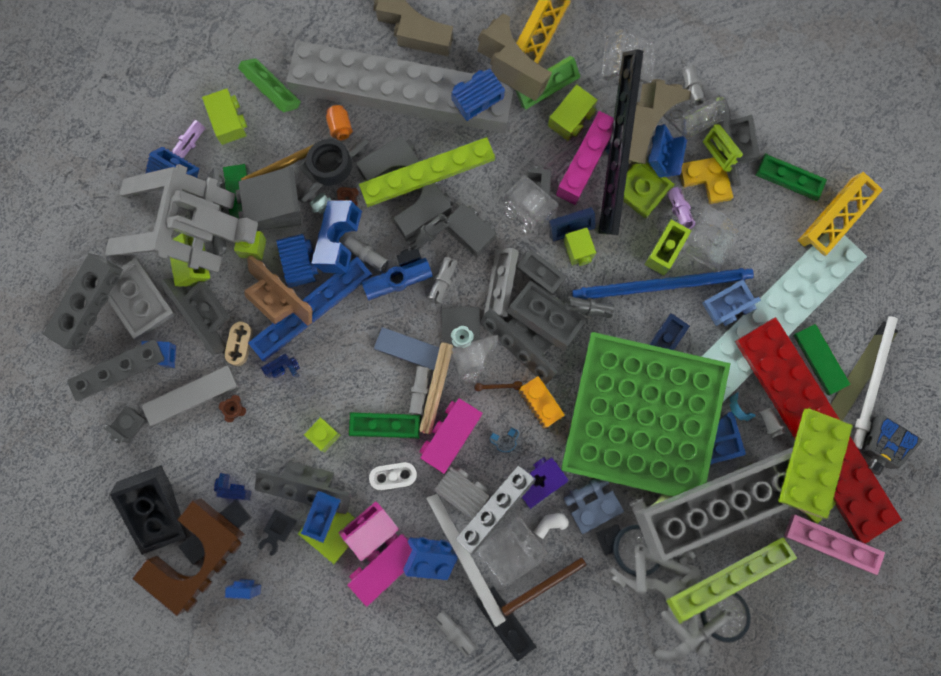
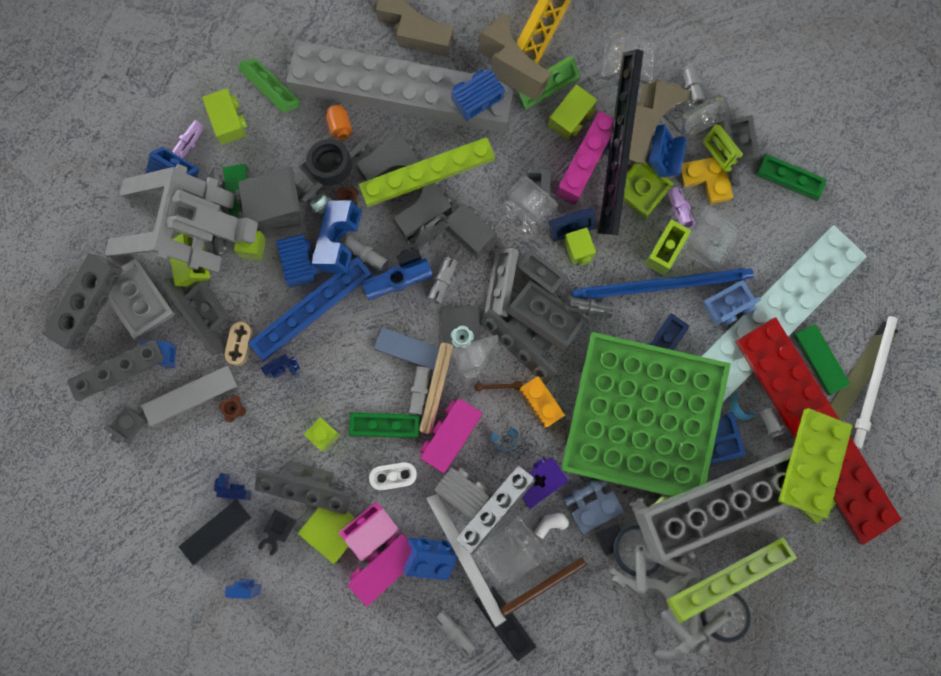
black slope [109,465,187,555] -> none
reddish brown arch [132,498,245,616] -> none
pearl gold bar [241,144,314,181] -> none
medium nougat bracket [244,255,313,326] -> none
blue plate [301,491,341,543] -> none
bright pink plate [784,514,885,575] -> none
yellow fence [797,172,883,256] -> none
torso [861,415,923,475] -> none

